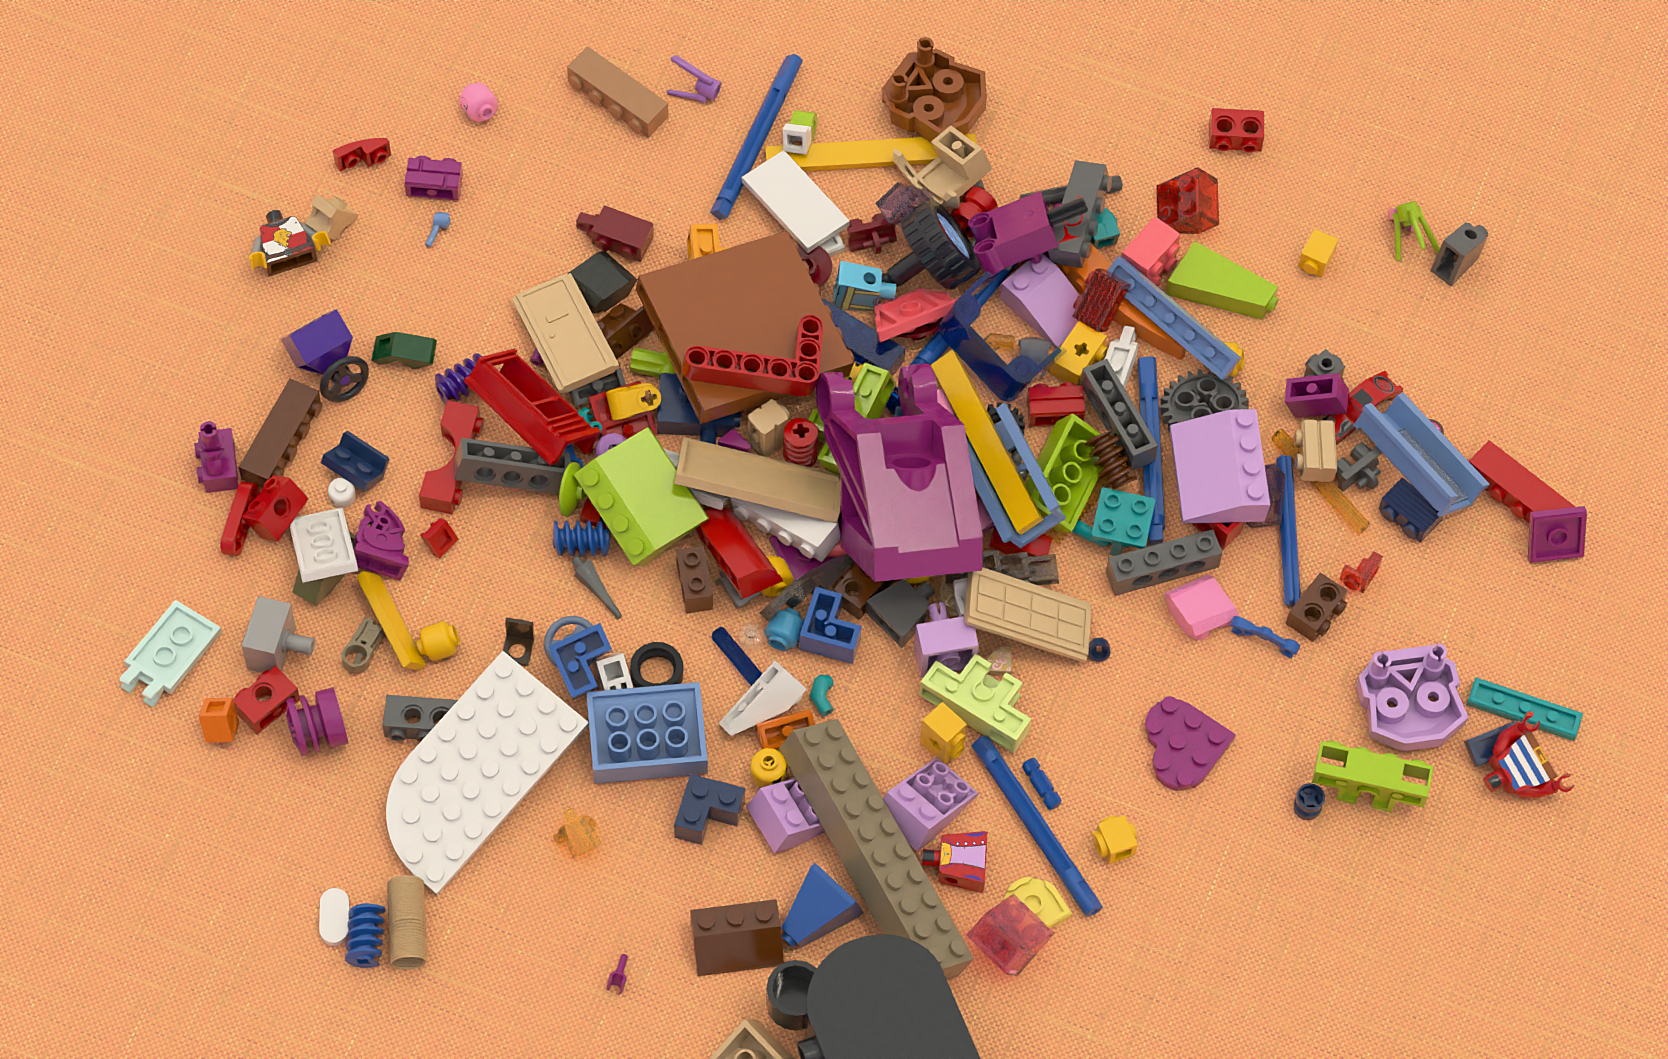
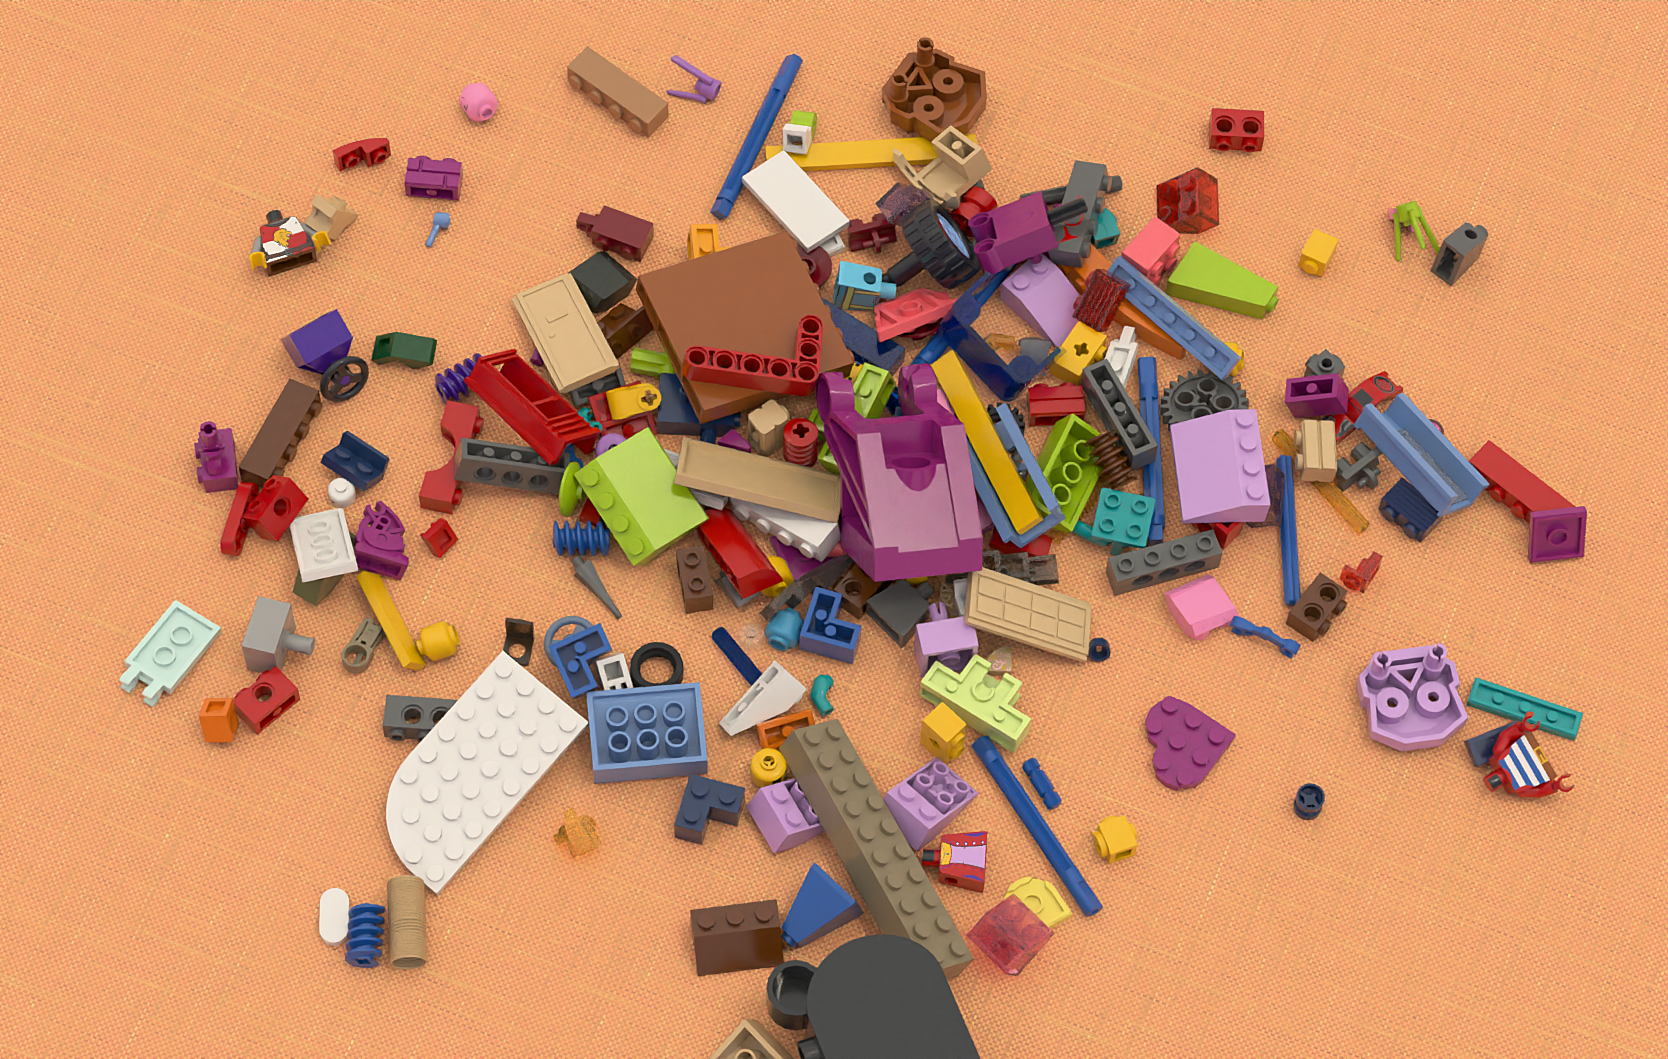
magenta wheel [286,687,349,757] -> none
magenta hand [606,954,628,994] -> none
lime piece [1311,741,1434,812] -> none

